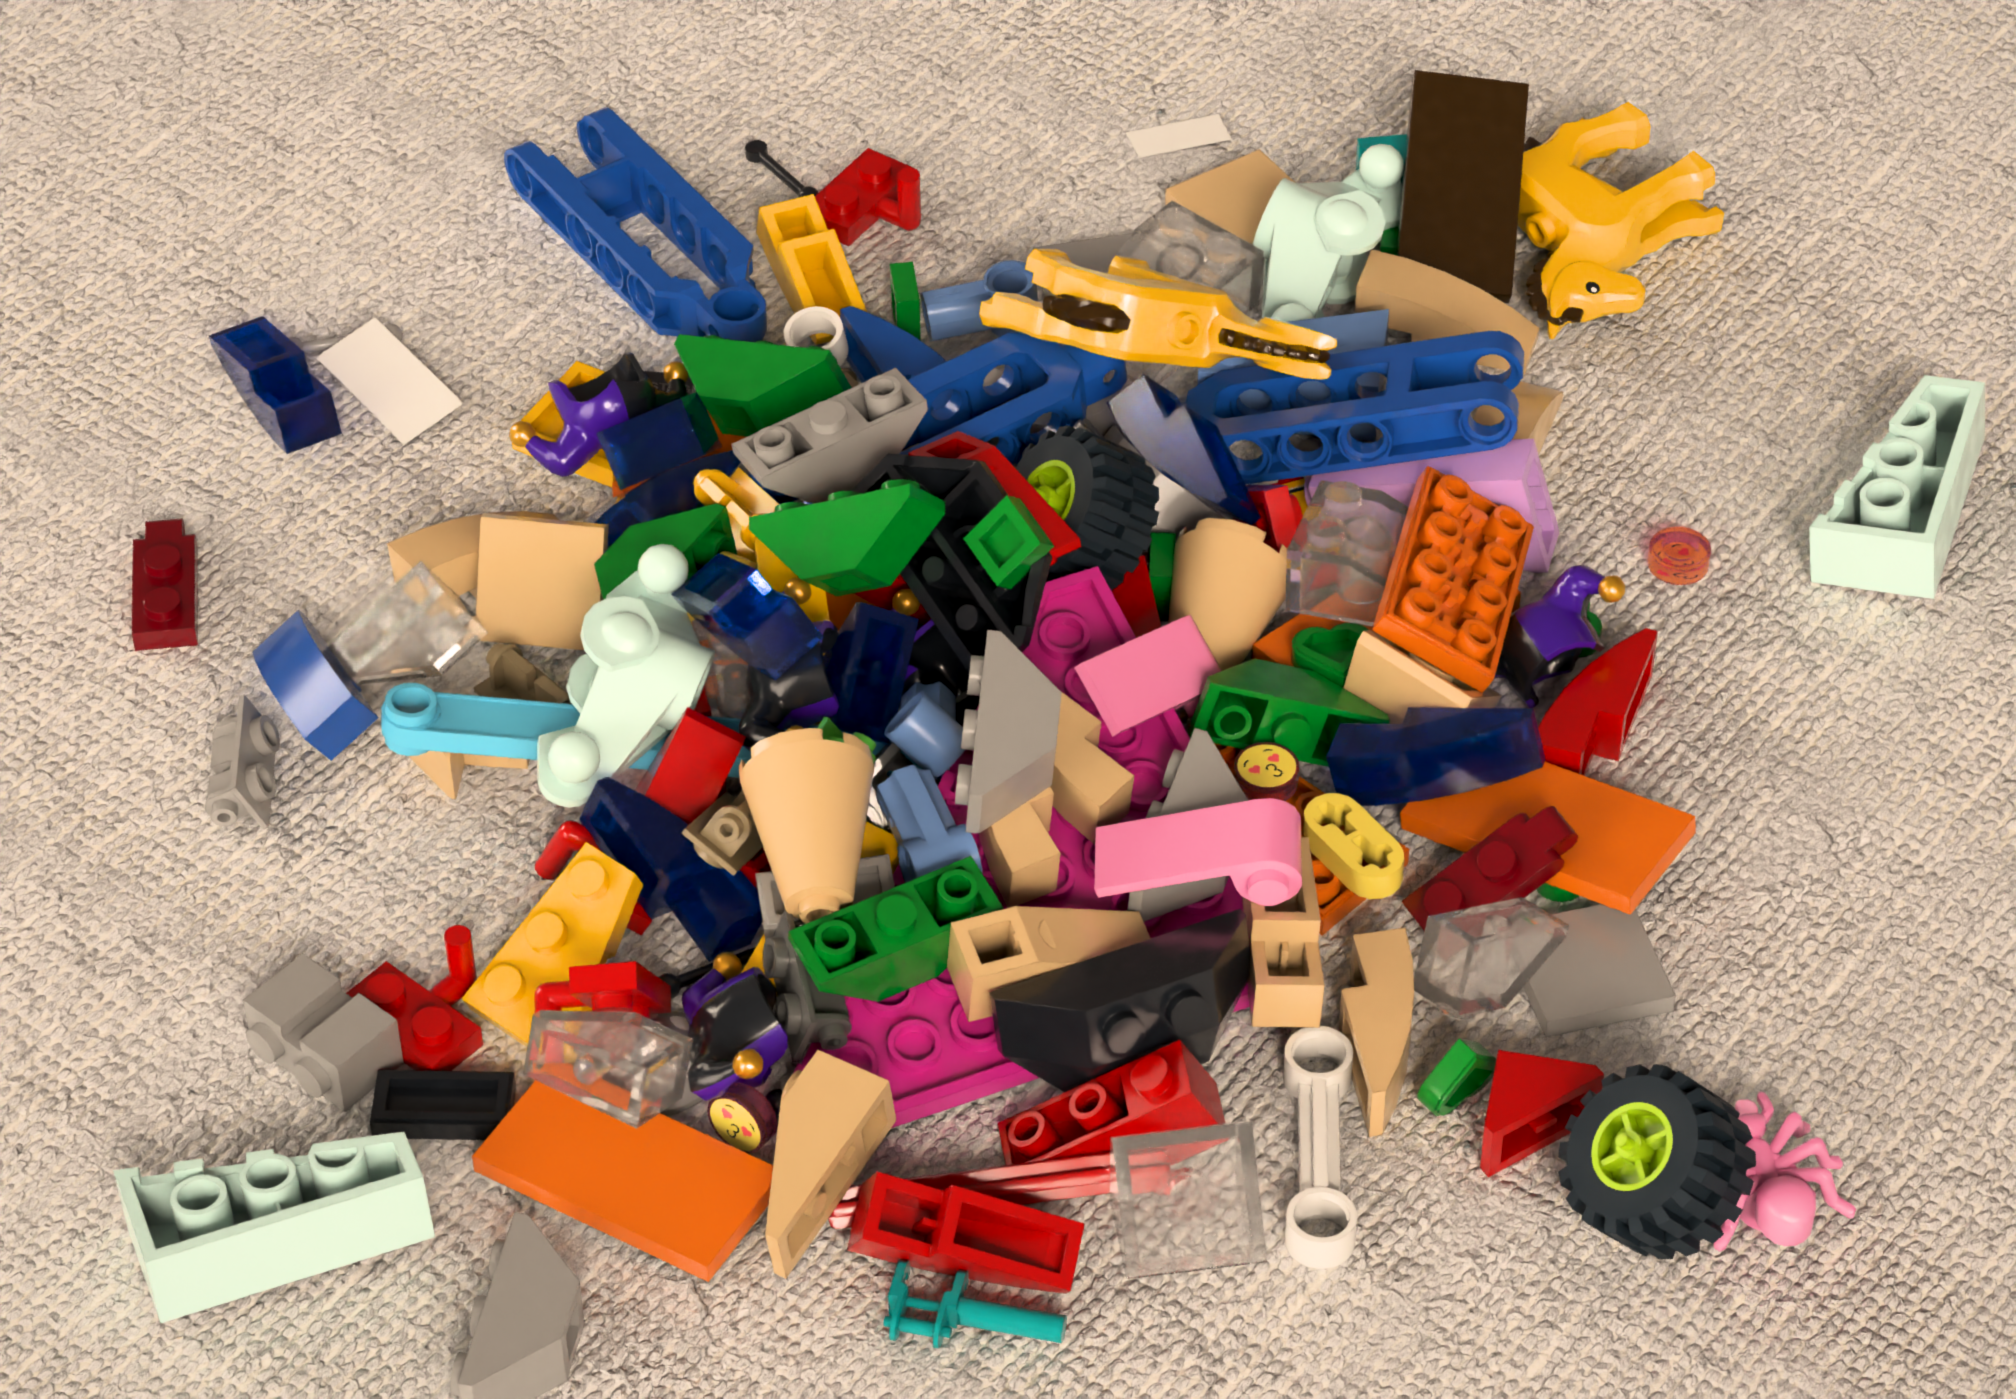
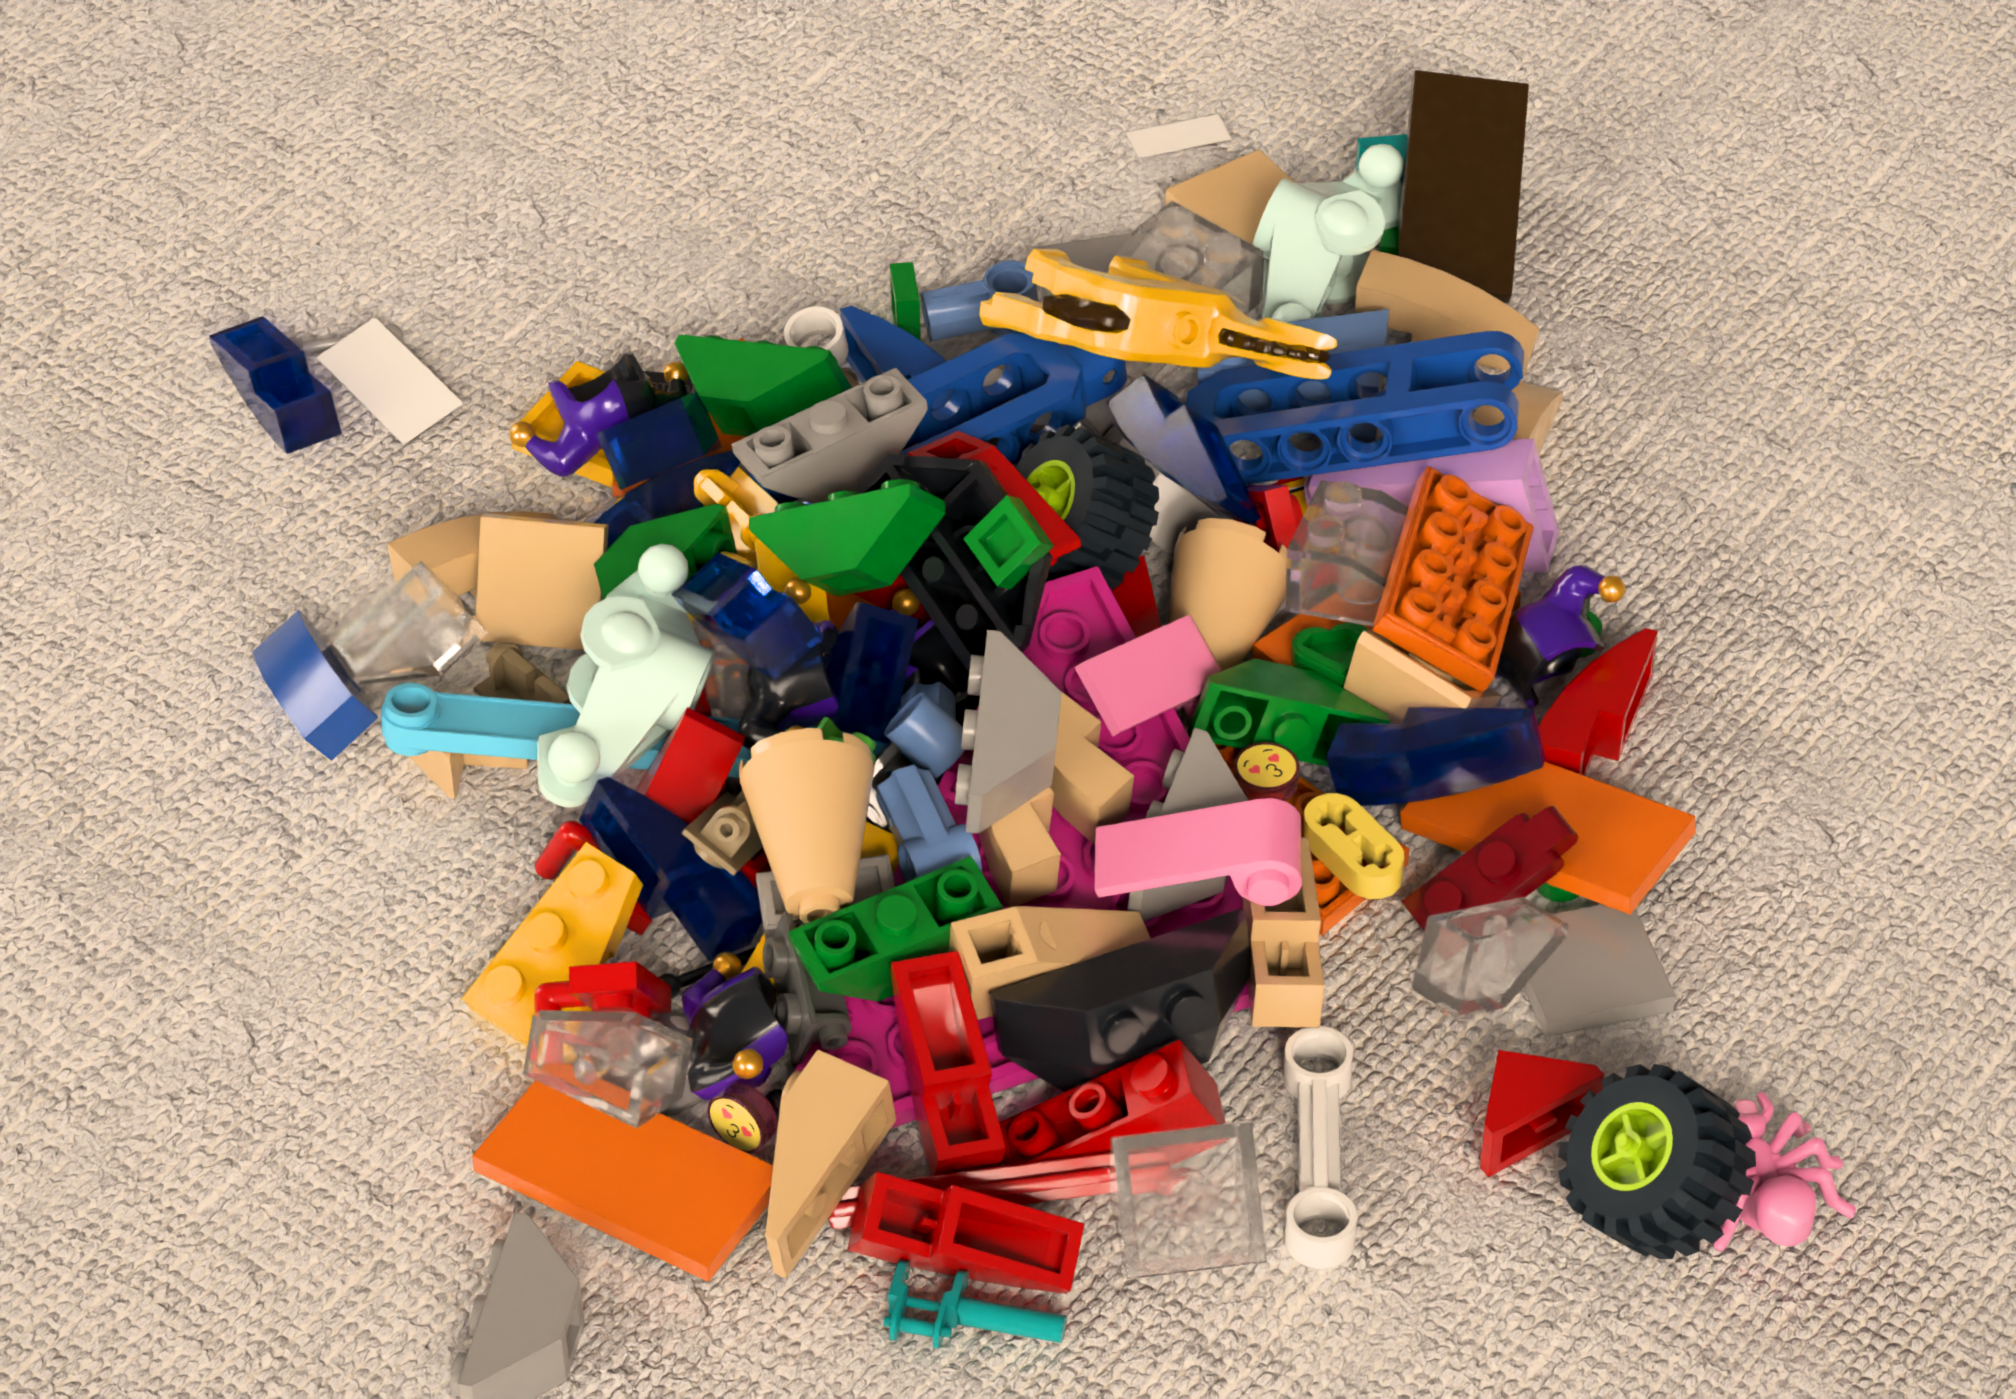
light aqua wedge [113,1132,435,1323] -> none
dark red hinge [132,518,198,651] -> none
light grey hinge [205,694,280,829] -> none
light grey brick [243,953,404,1112] -> none
red plate [346,925,483,1071] -> none
black tile [370,1070,516,1140] -> none
blue piece [504,107,767,342] -> none
black hinge [745,140,819,198] -> none
yellow slope [756,194,867,345] -> none
red plate [815,148,921,246] -> none
green tile [1149,533,1176,621] -> none
tan slope [1338,928,1414,1137] -> none
green tile [1417,1038,1496,1116] -> none
yellow animal [1518,102,1724,339] -> none
tile [1647,527,1711,585] -> none
light aqua wedge [1809,375,1985,599] -> none
none -> red slope [890,951,1006,1175]

